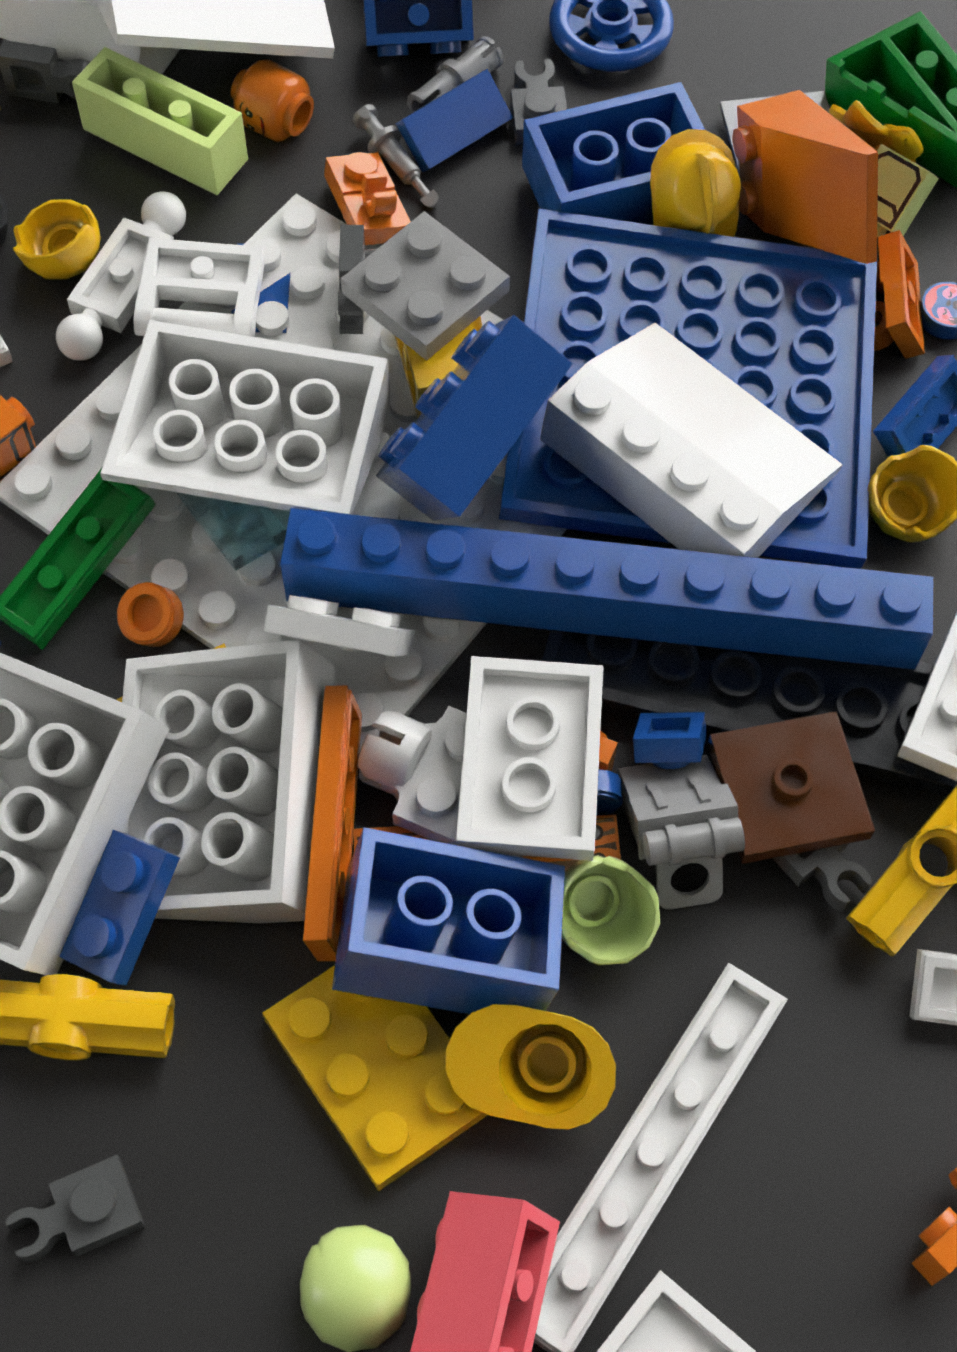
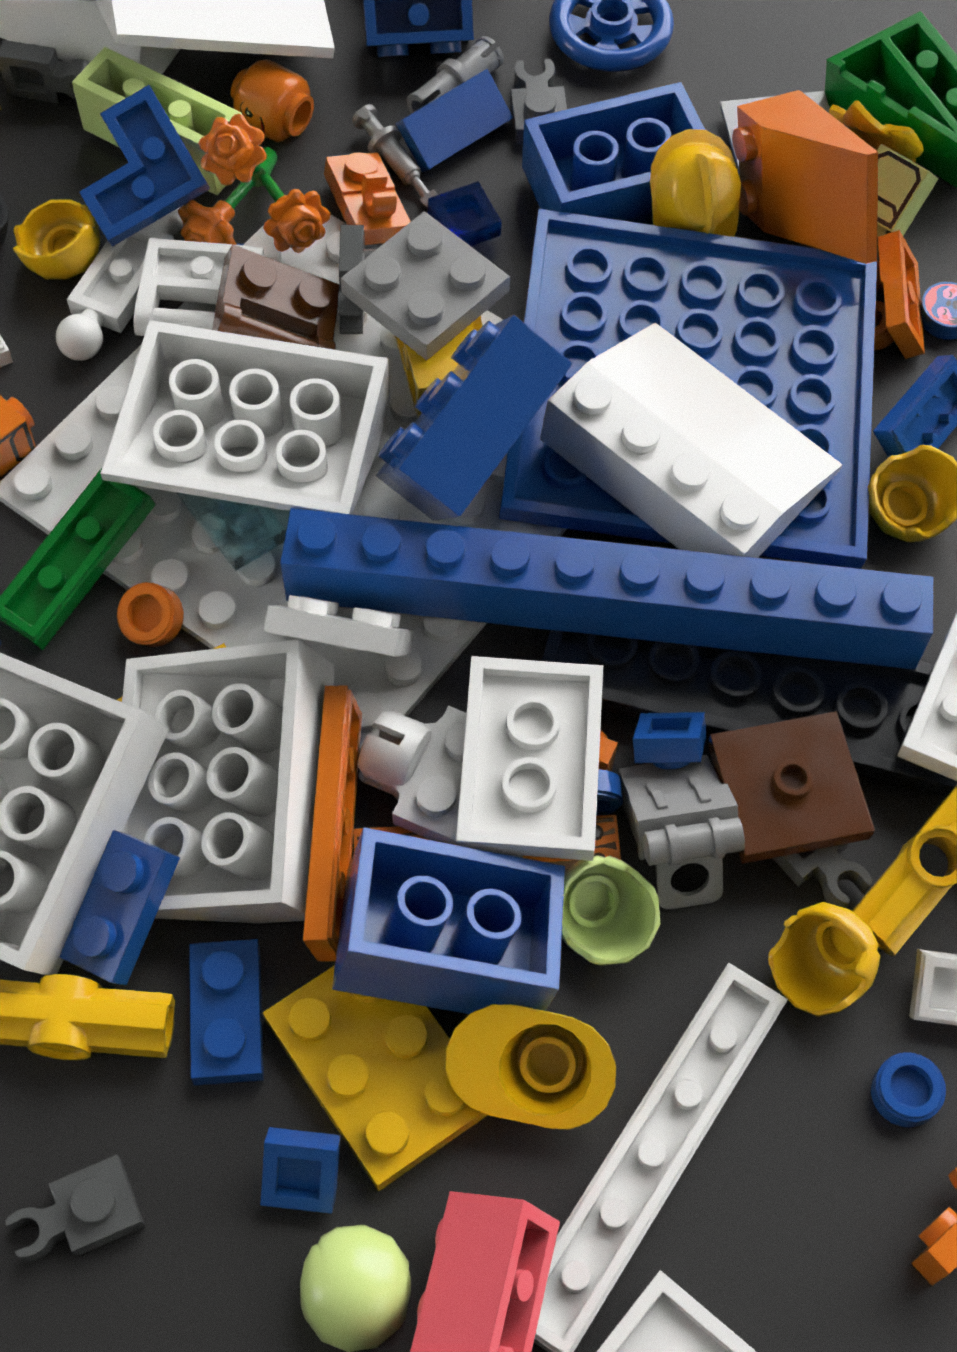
none -> blue plate [79,85,210,247]
none -> orange plant [178,114,331,253]
none -> blue plate [189,939,264,1086]
none -> reddish brown plate [212,245,339,350]
none -> blue plate [260,1127,341,1214]
none -> clear blue plate [428,181,502,246]
none -> yellow hair [768,902,880,1017]
none -> blue tile [871,1052,946,1128]

